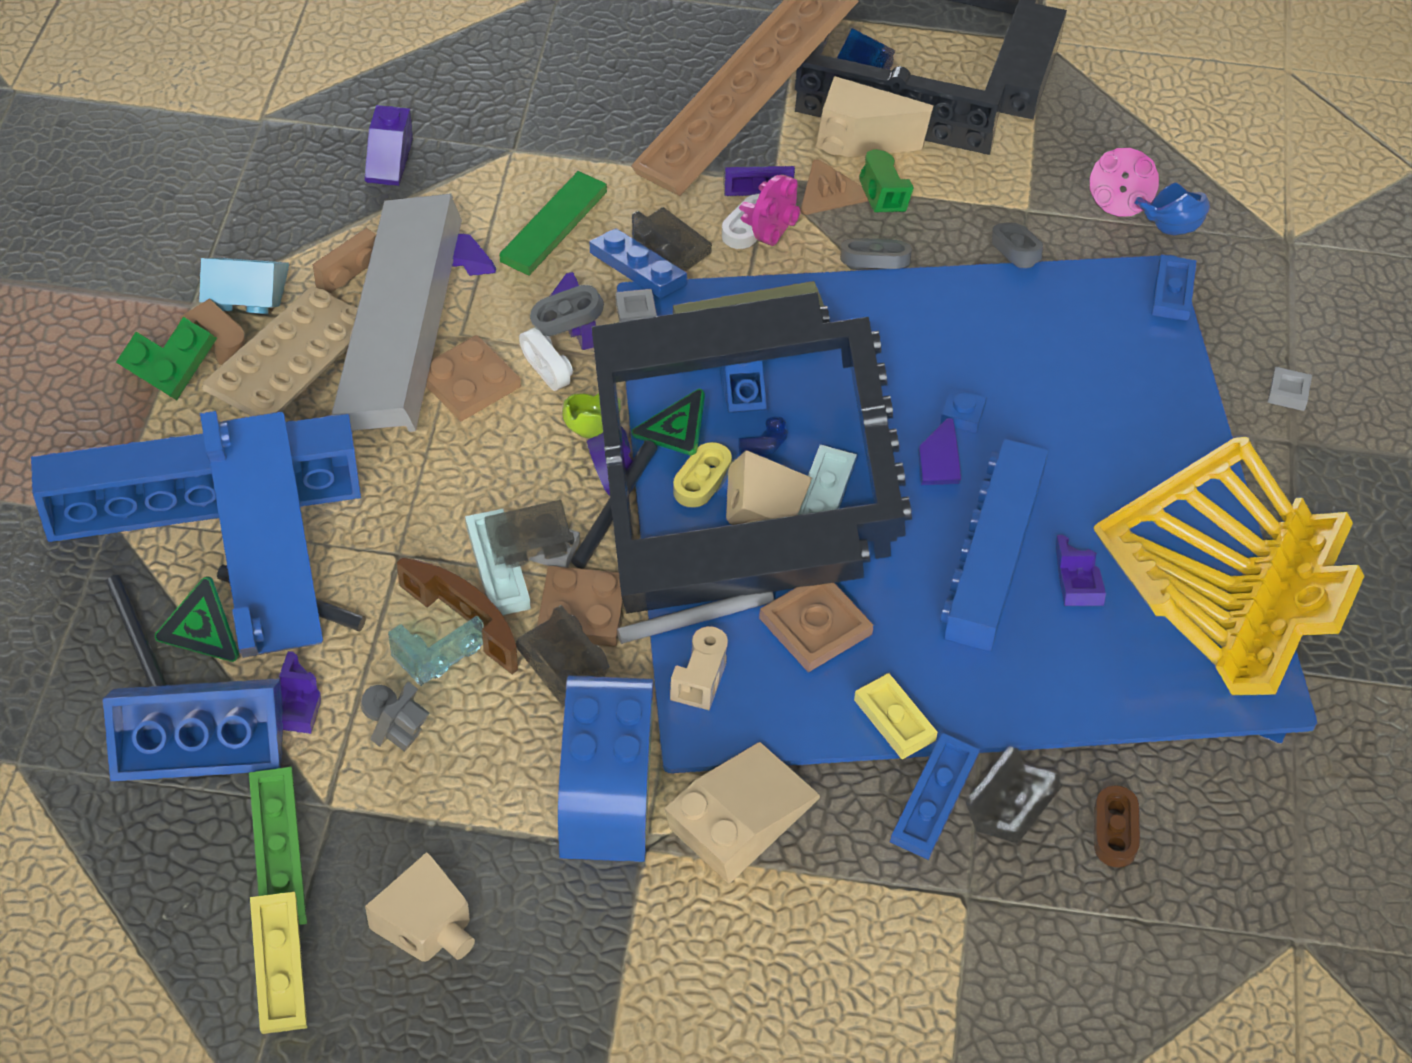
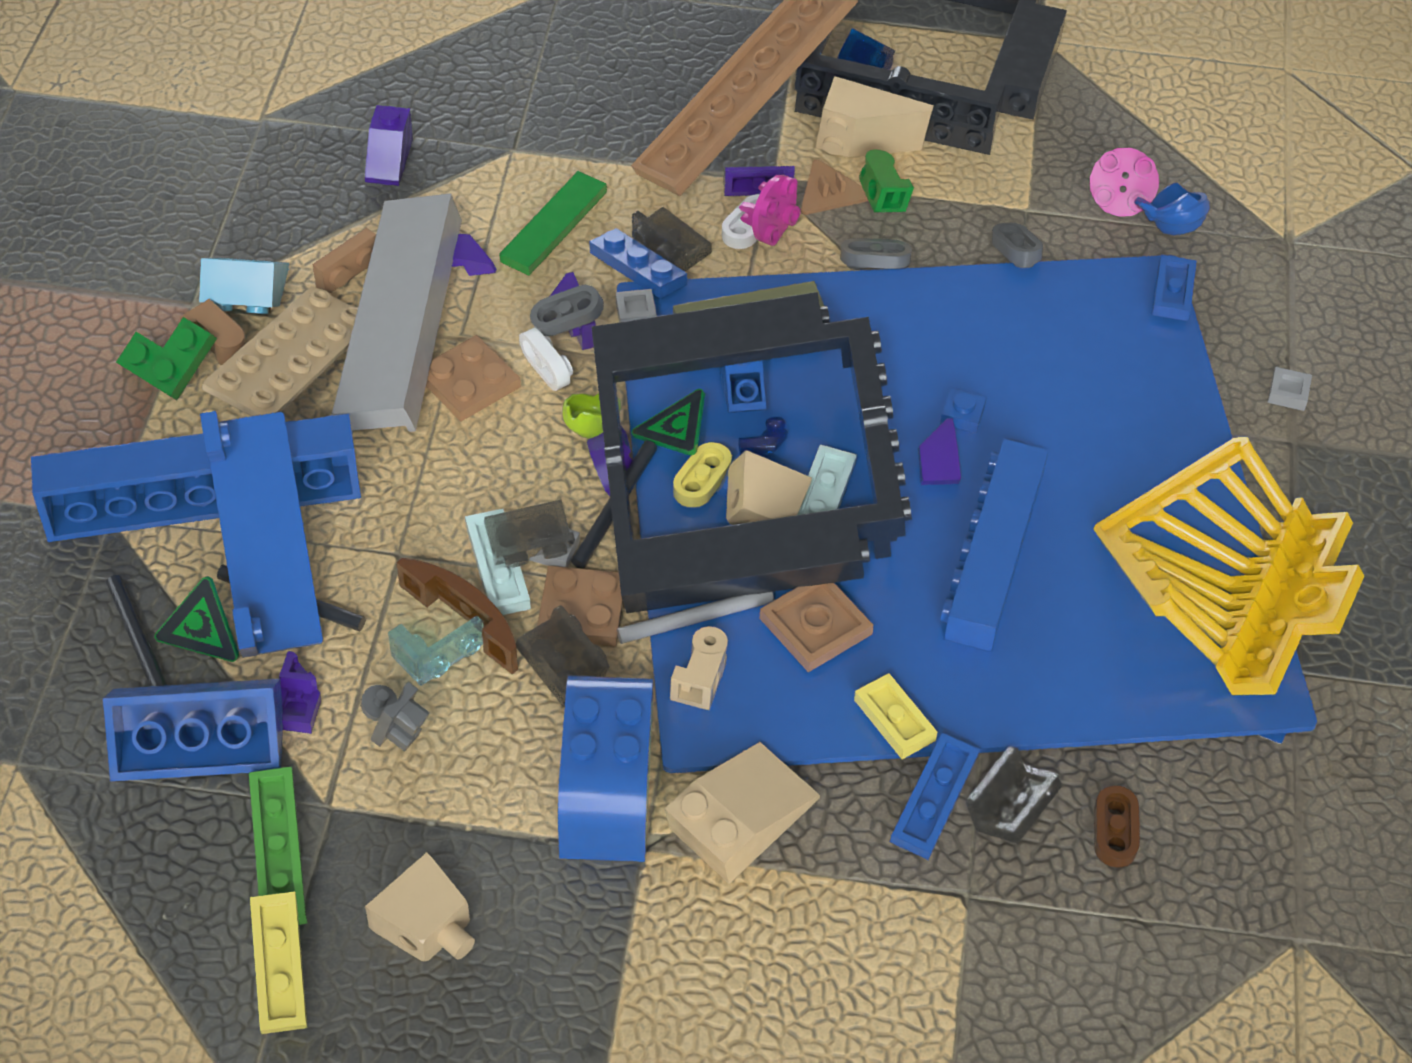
dark purple slope [1056,535,1106,606] -> none

